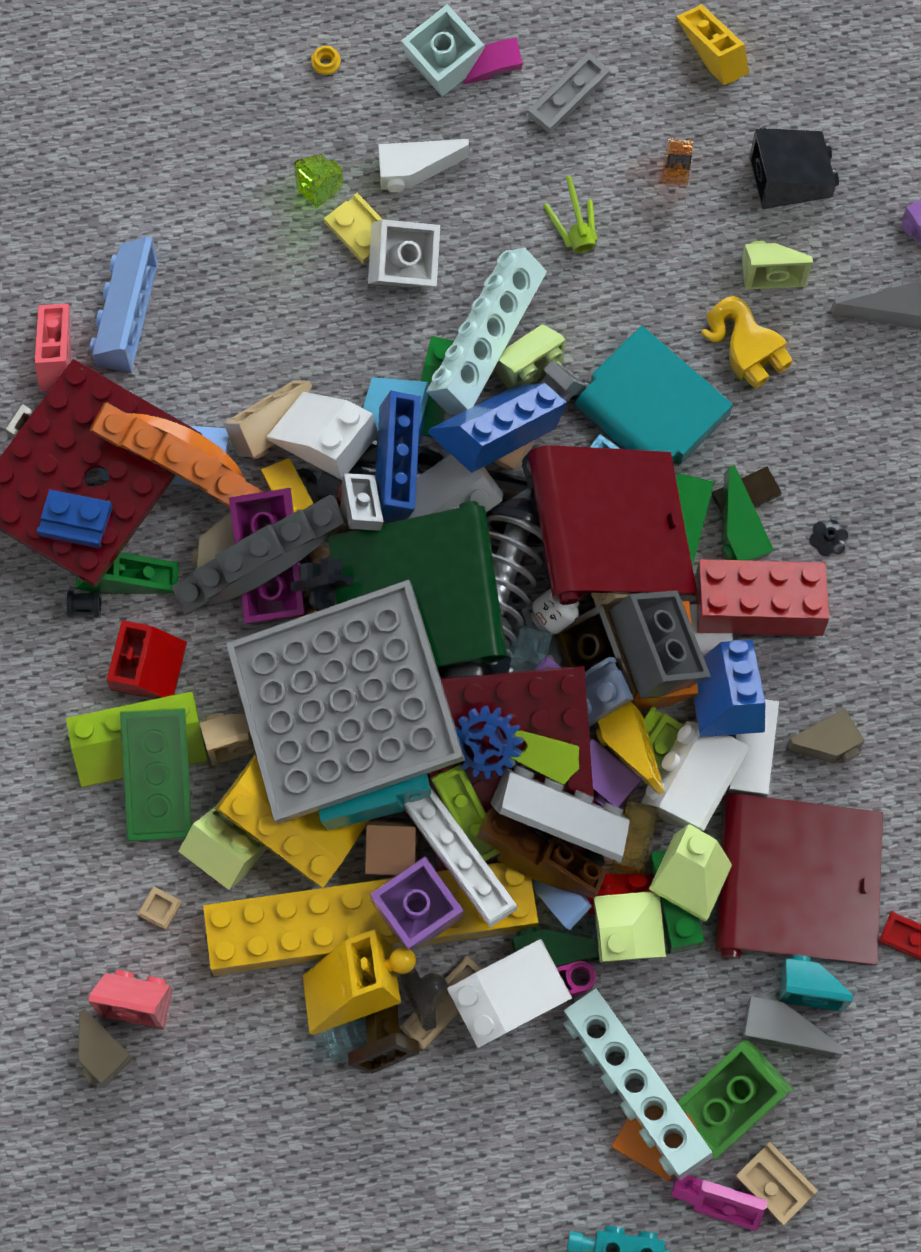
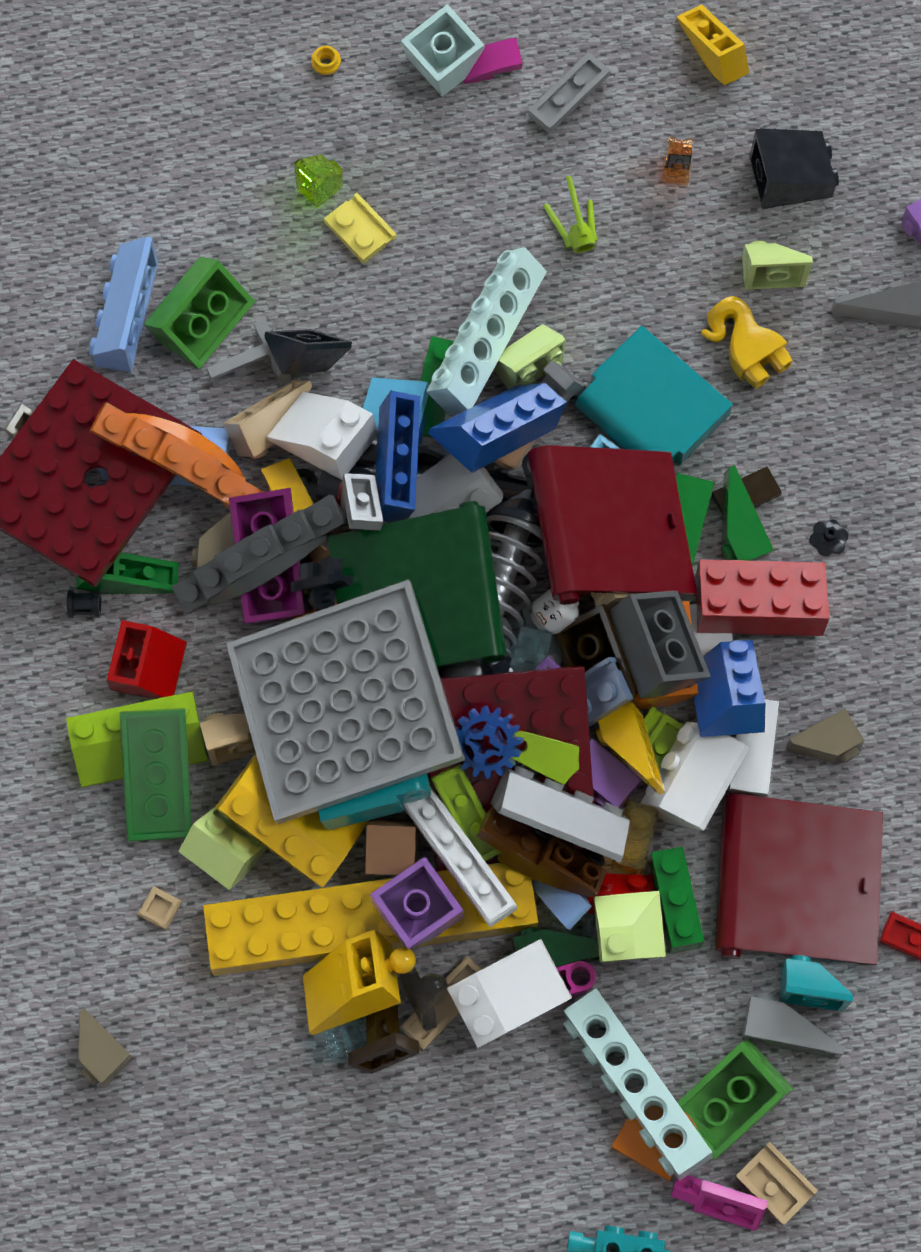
coral slope [35,304,71,392] -> none
blue plate [37,489,113,549] -> none
coral slope [88,970,173,1029] -> none
white slope [368,219,440,287] -> none
white slope [378,139,469,192] -> none
yellowish green slope [649,824,732,921] -> none
none -> bright green slope [143,257,255,369]
none -> light grey bracket [207,318,291,388]
none -> black slope [264,329,352,374]

